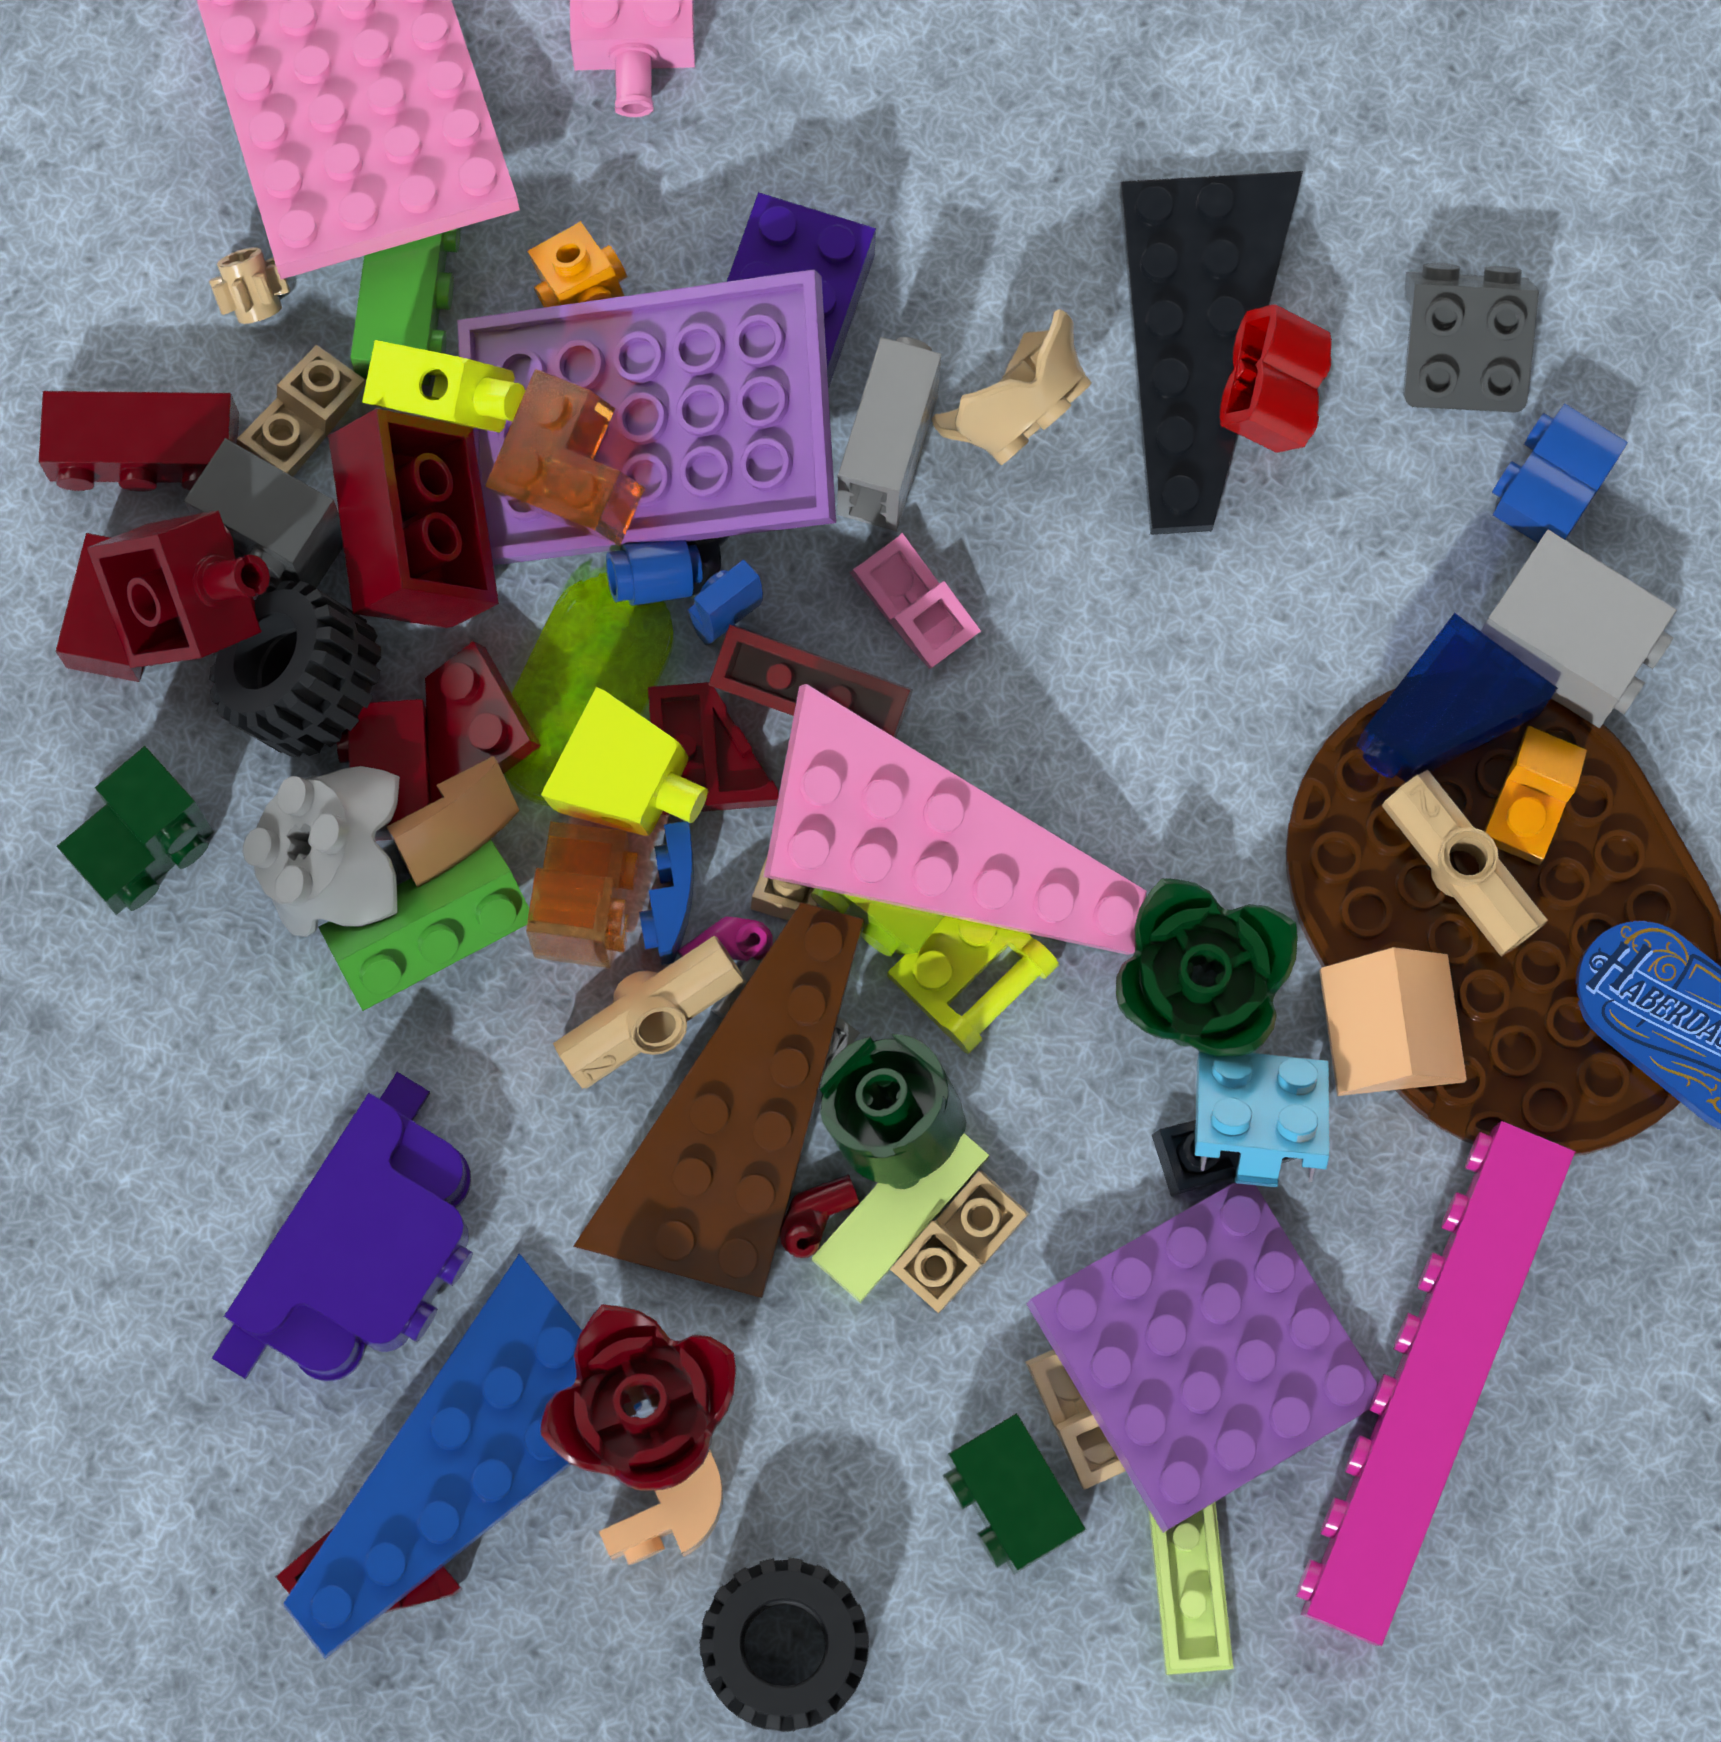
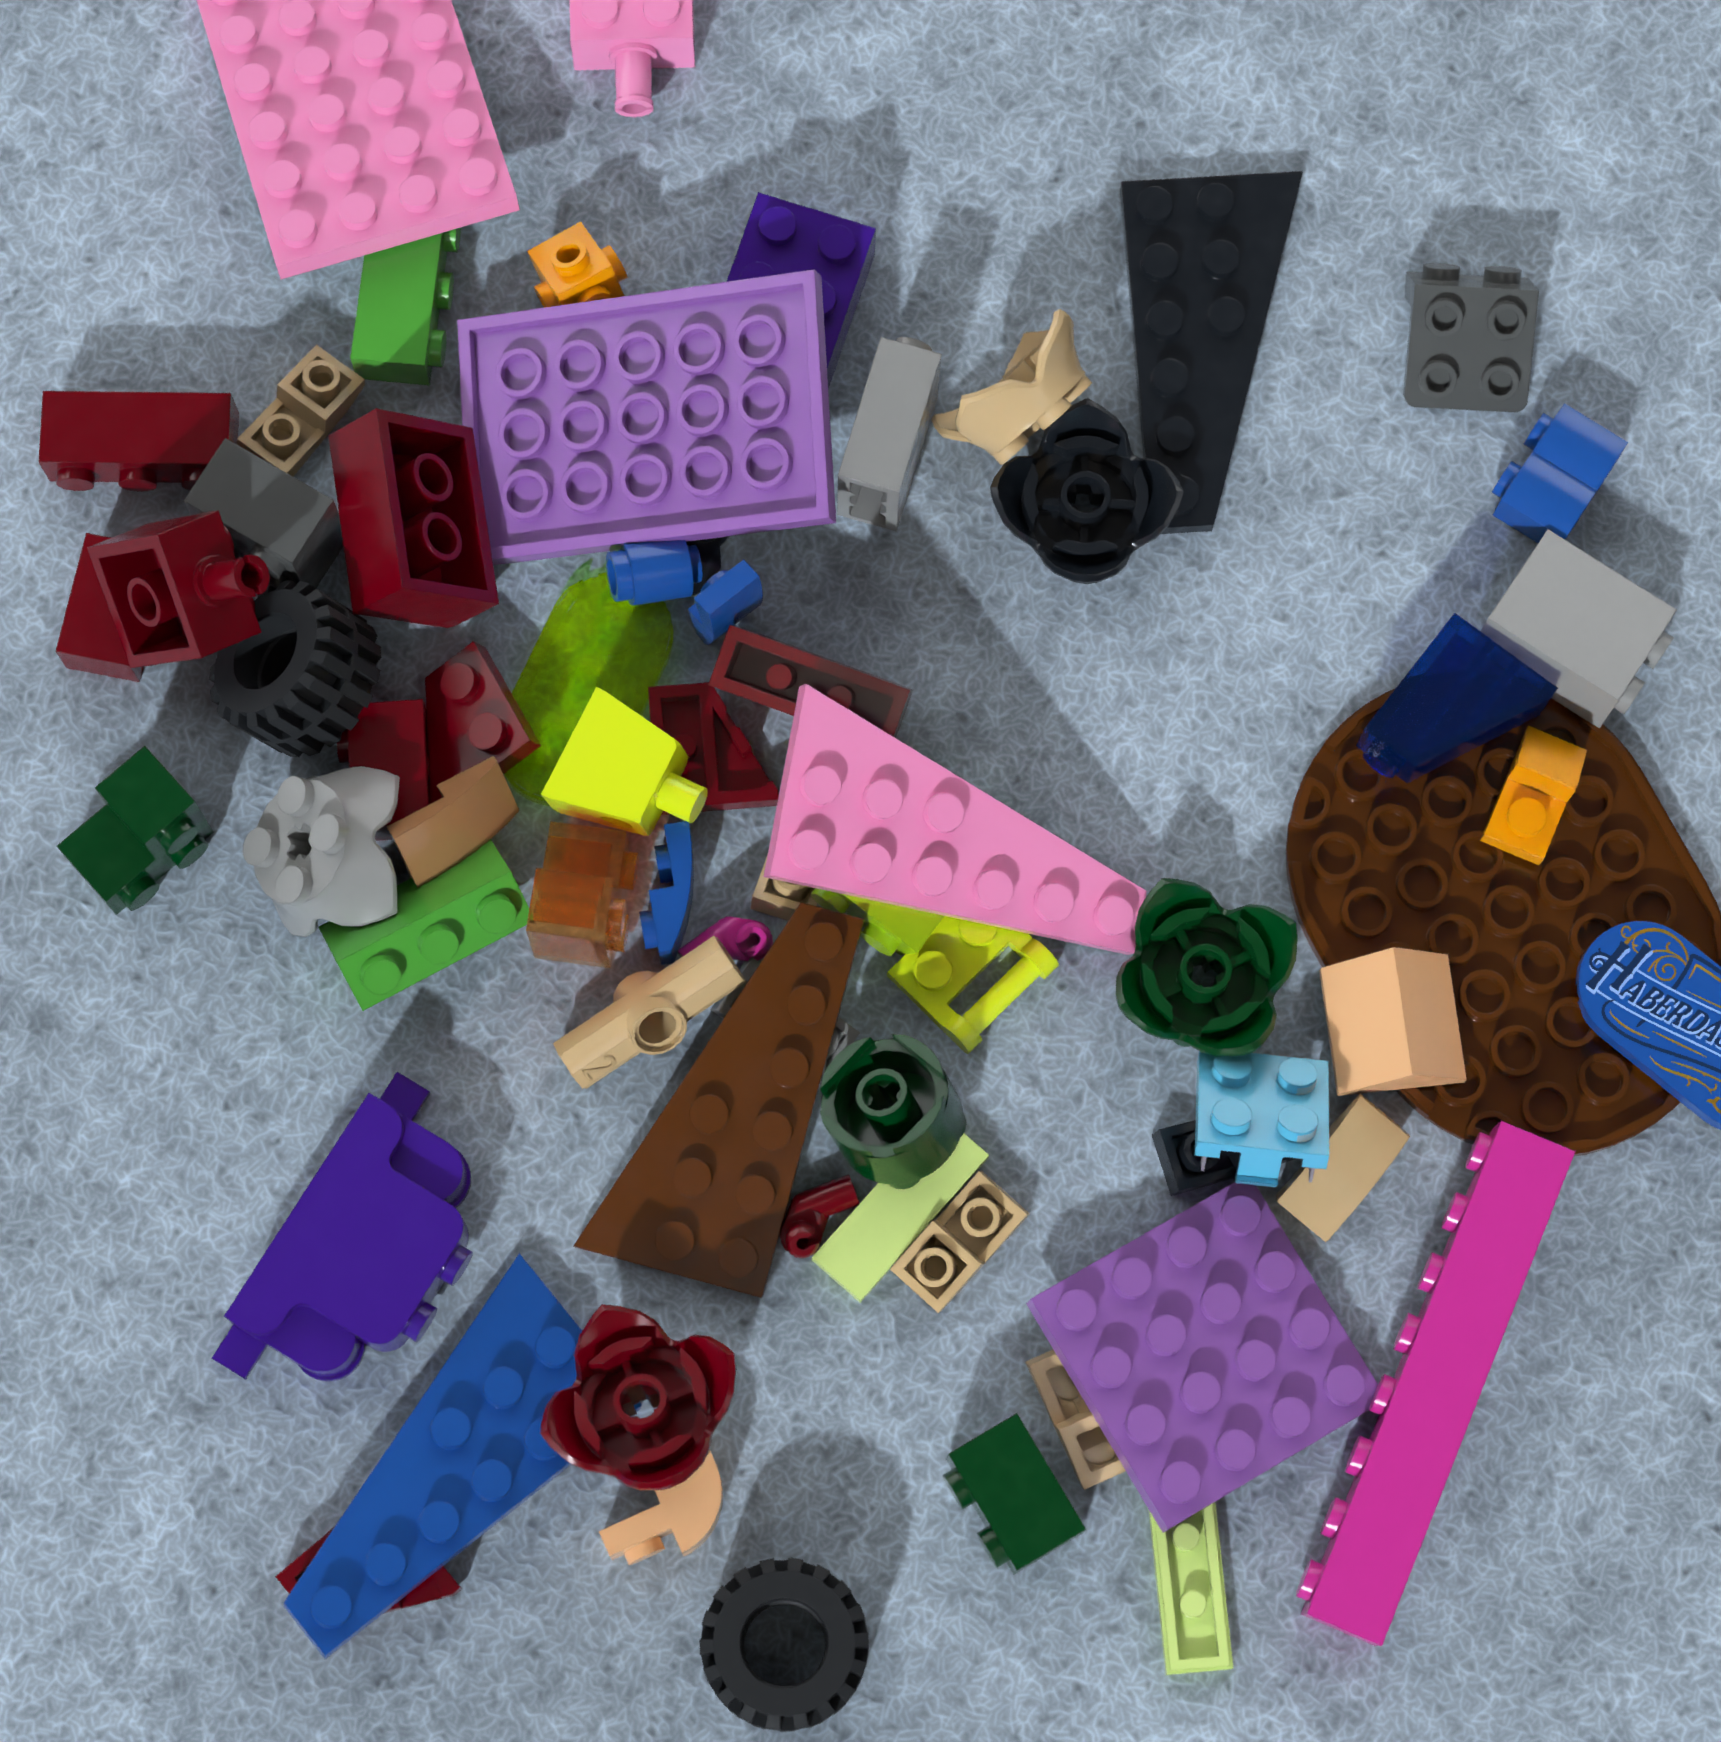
tan gear [209,248,290,324] -> none
neon yellow torso [362,340,527,433] -> none
clear orange brick [485,369,645,546] -> none
bright pink slope [849,533,981,669] -> none
red brick [1220,304,1332,453] -> none
tan piece [1382,770,1548,957] -> none
none -> black brick [990,398,1184,584]
none -> tan slope [1276,1093,1410,1242]

